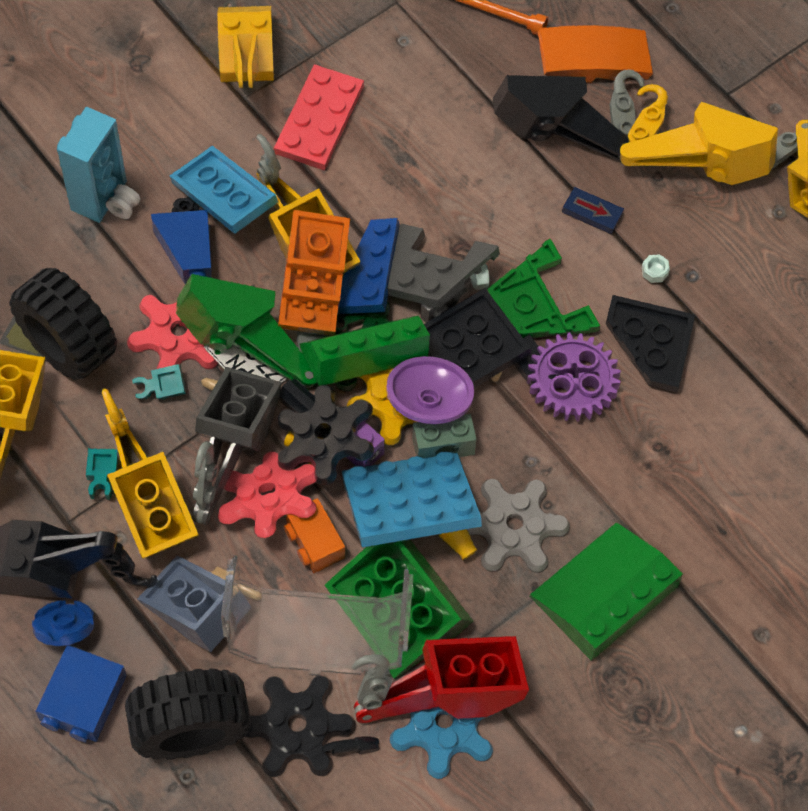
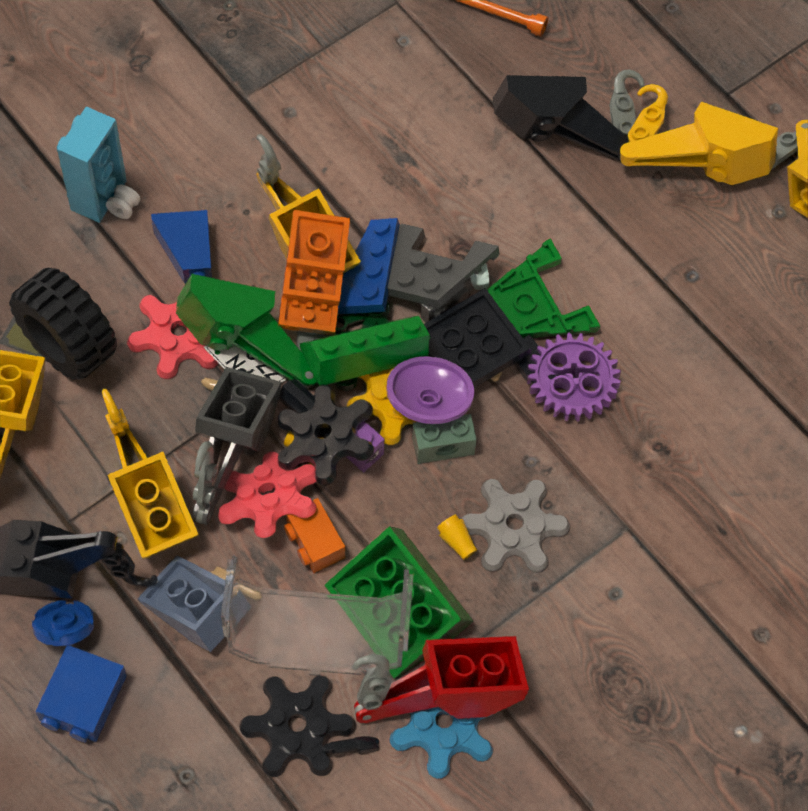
teal plate [86,448,119,500] -> none
black tyre [125,668,251,760] -> none
teal plate [132,364,187,400] -> none
dark azure plate [170,146,278,234] -> none
black plate [172,197,199,212] -> none
yellow slope [217,6,274,88] -> none
coral plate [274,64,364,171] -> none
dark azure plate [342,451,482,548] -> none
green slope [529,522,683,661] -> none
orange slope [538,25,653,83] -> none
dark blue tile [562,187,624,234] -> none
black plate [606,295,696,392] -> none
light aqua tile [642,254,670,283] -> none

